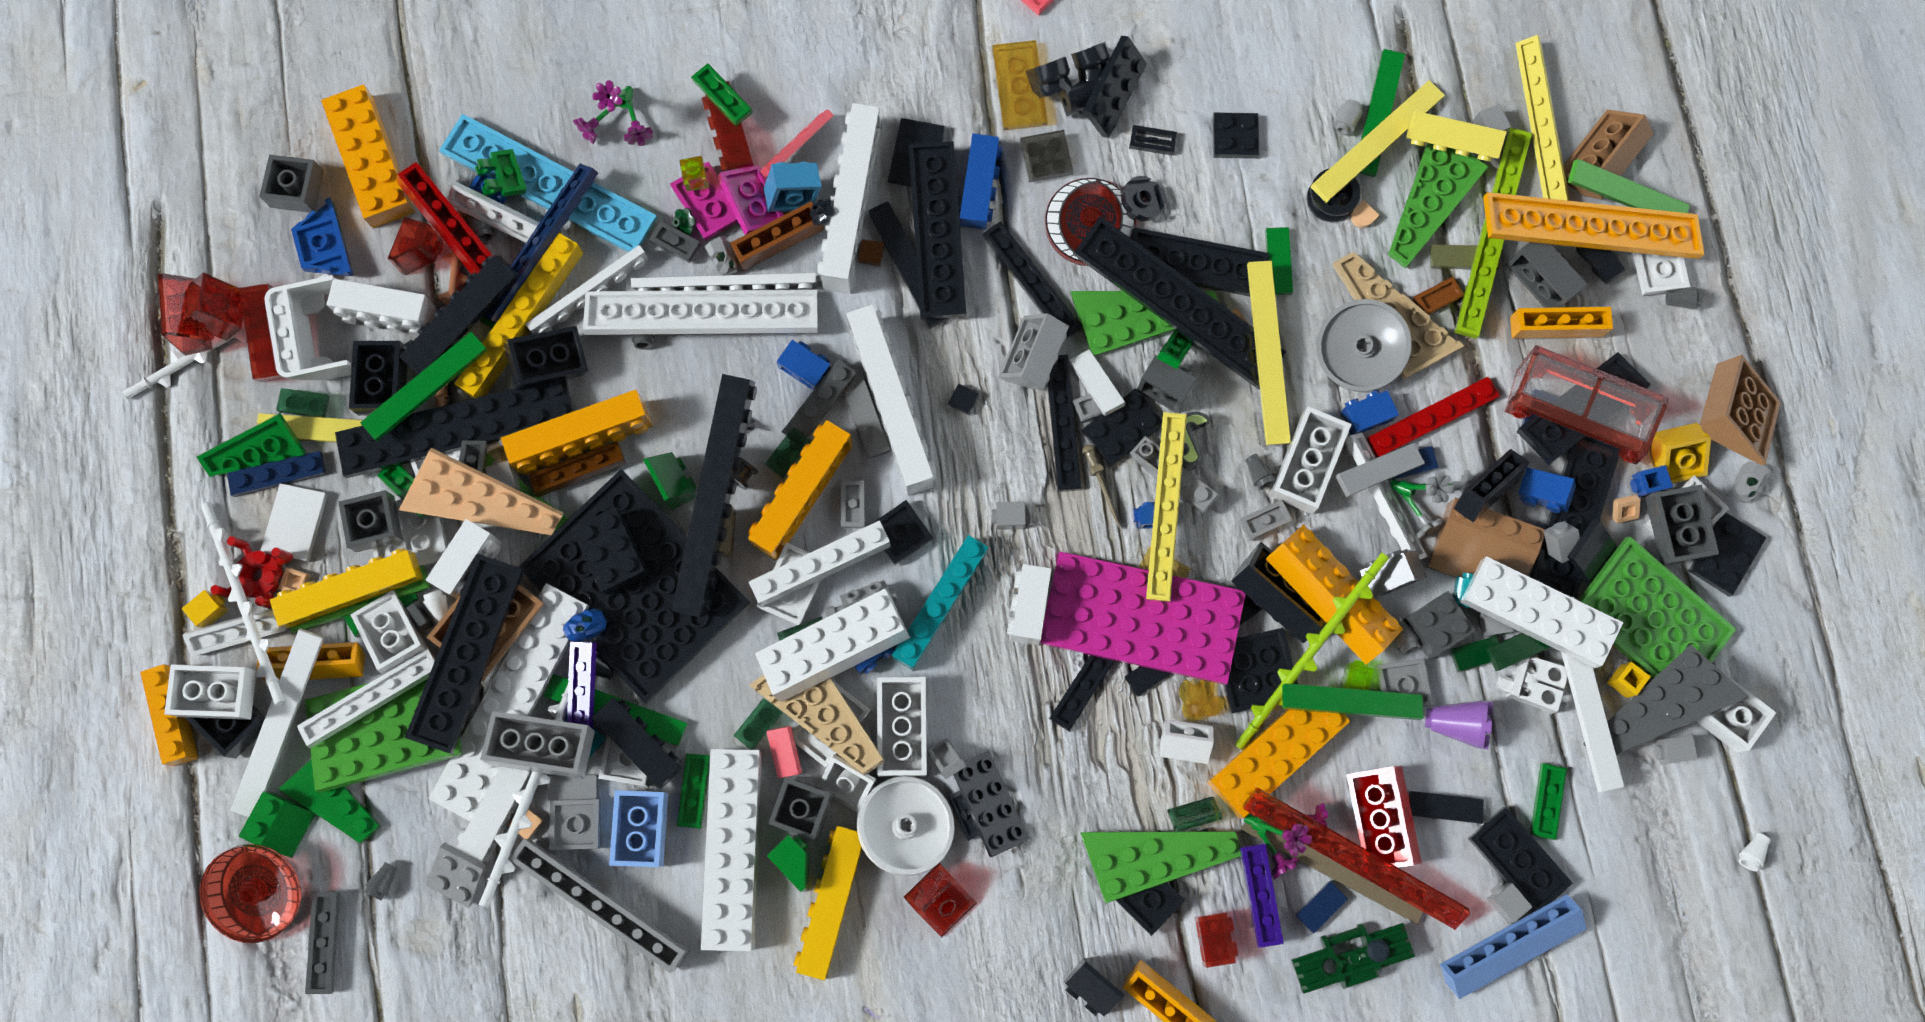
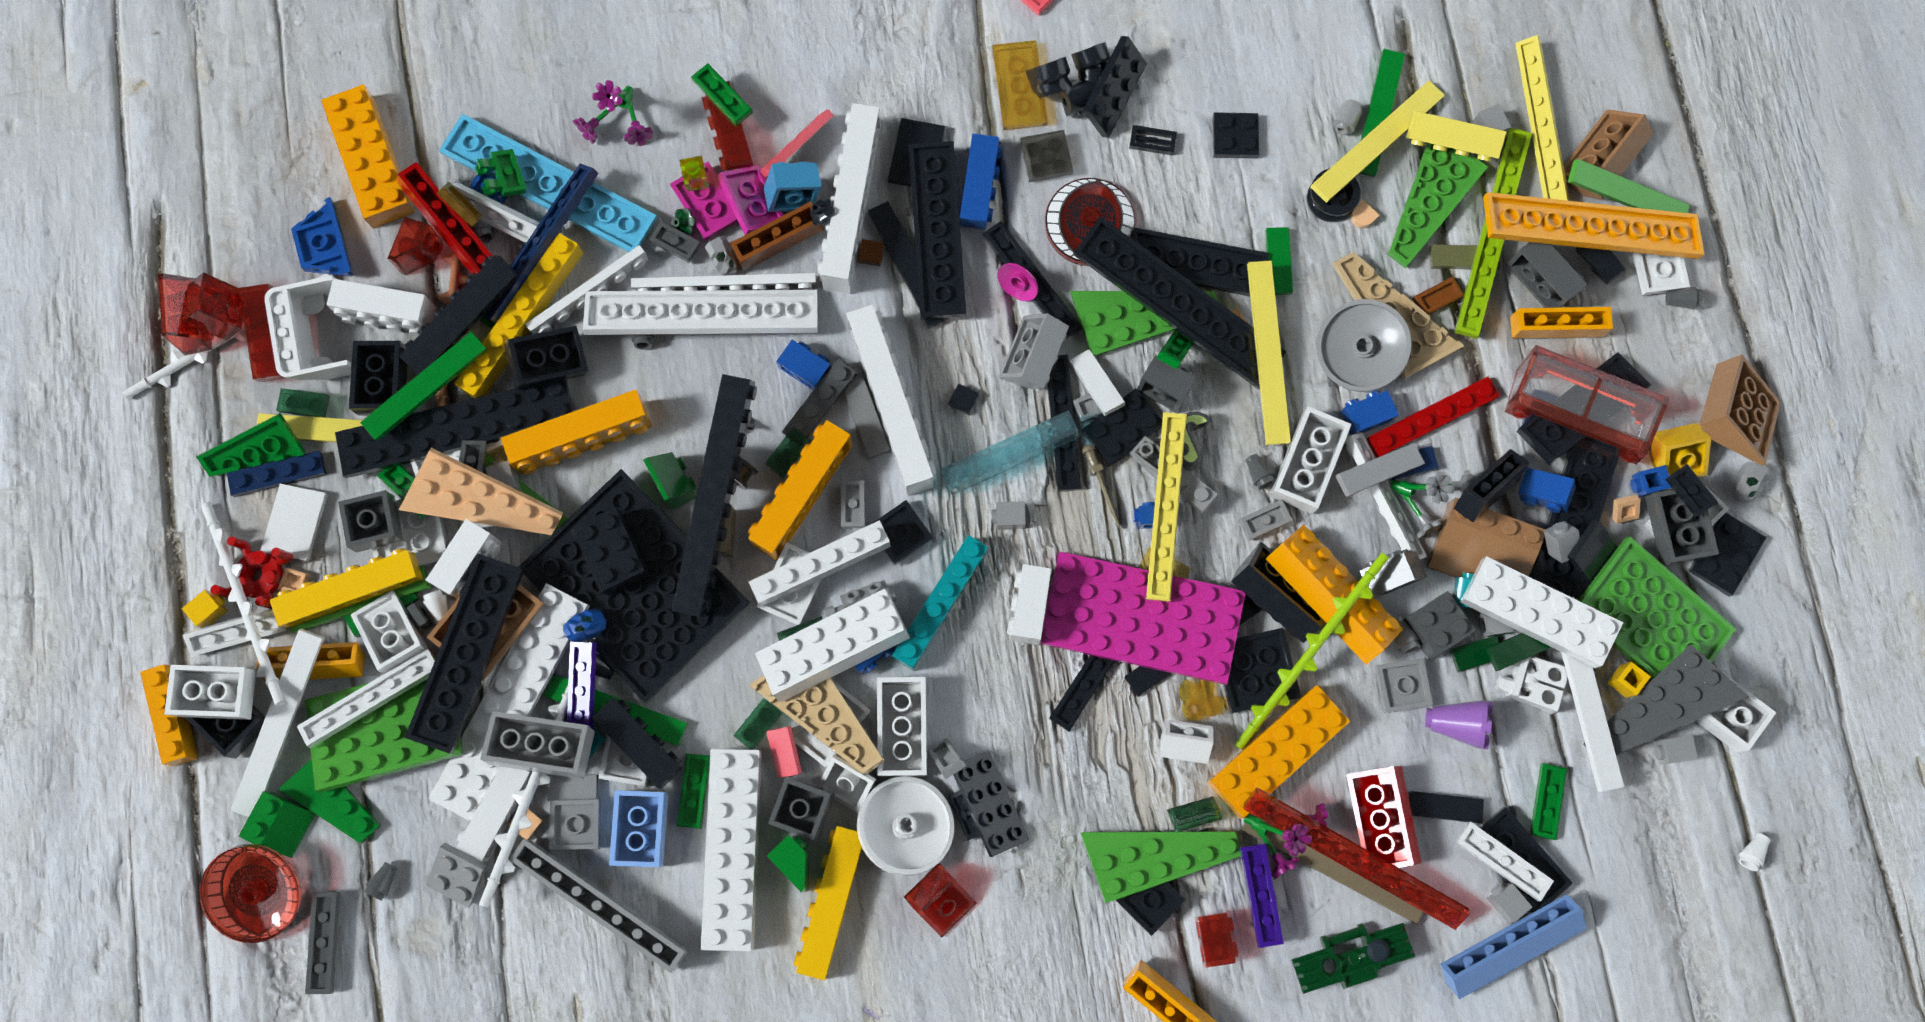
dark grey brick [259,154,324,212] -> none
reddish brown plate [529,441,626,497] -> none
black slope [1064,959,1125,1016] -> none
black plate [1120,176,1166,221] -> none
green tile [1282,683,1424,720] -> none
dark blue tile [1295,881,1348,934] -> none
clear neon green brick [1340,660,1374,690] -> none
none -> pearl gold tile [437,181,482,227]
none -> clear light blue brick [940,410,1079,496]
none -> dark pink dish [997,263,1039,301]
none -> white plate [1455,822,1554,901]
none -> black plate [1665,464,1718,517]

